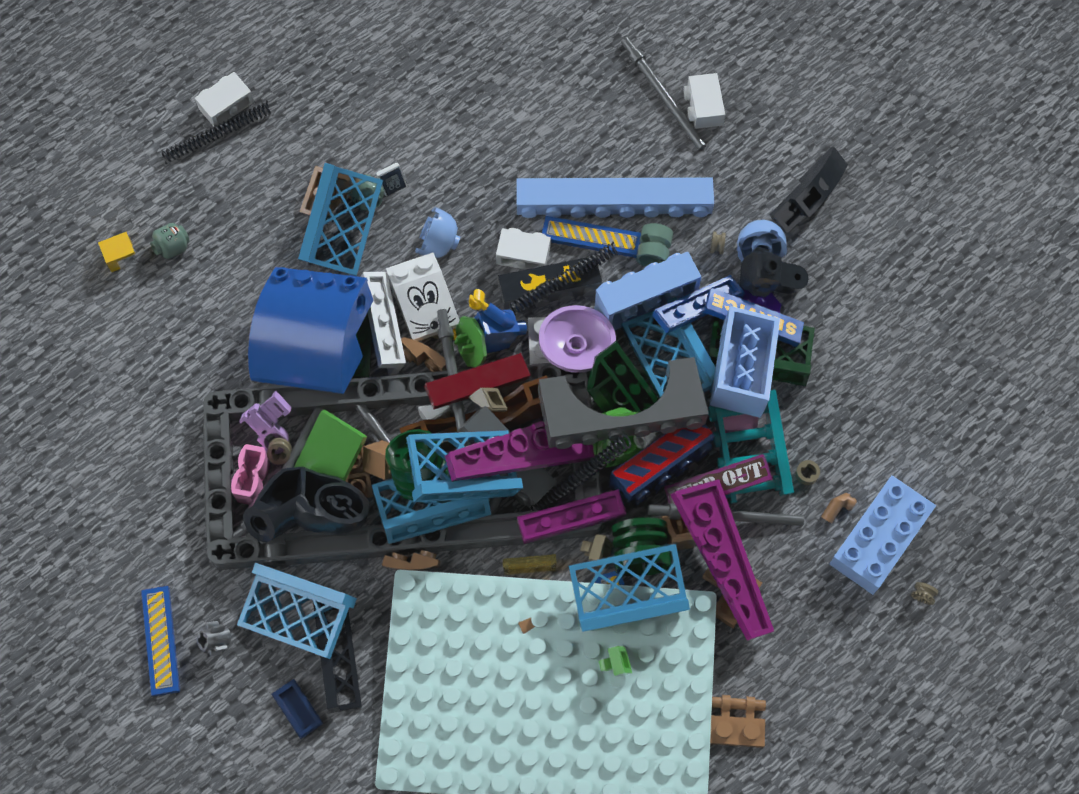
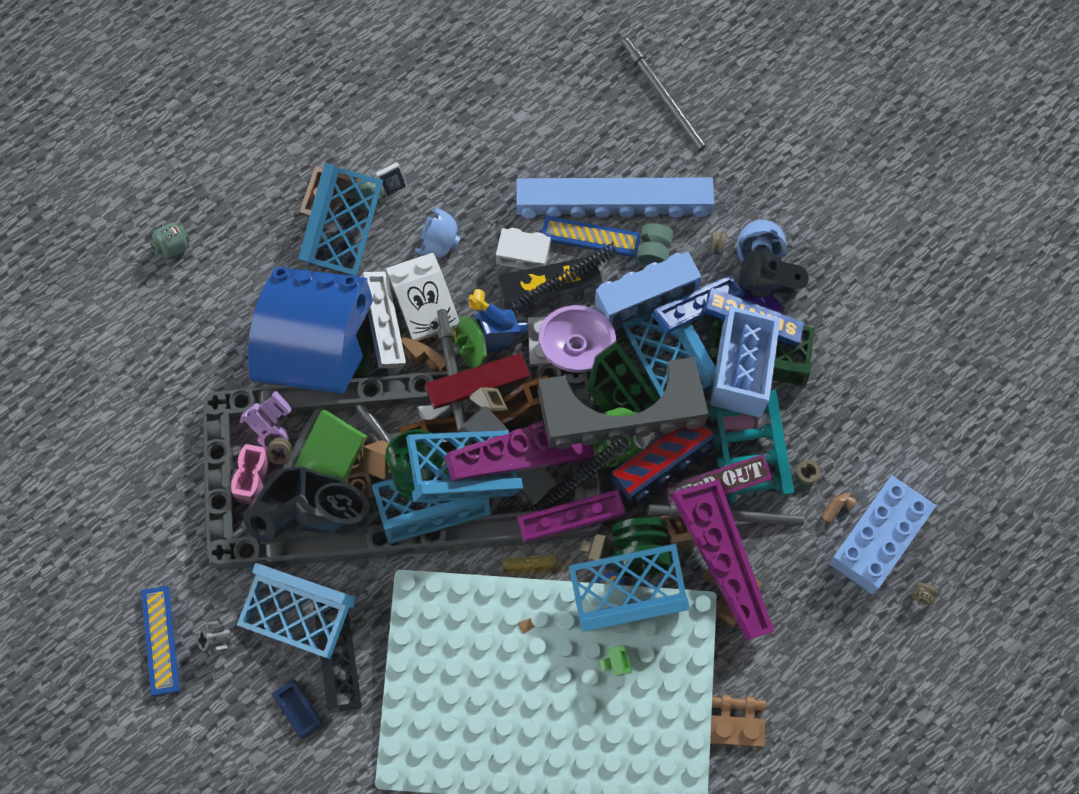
yellow panel [98,232,135,273] -> none
black piece [161,100,271,164] -> none
white brick [195,72,254,127] -> none
medium nougat slope [382,550,441,571] -> none
white brick [684,73,725,129] -> none
black slope [769,147,848,233] -> none

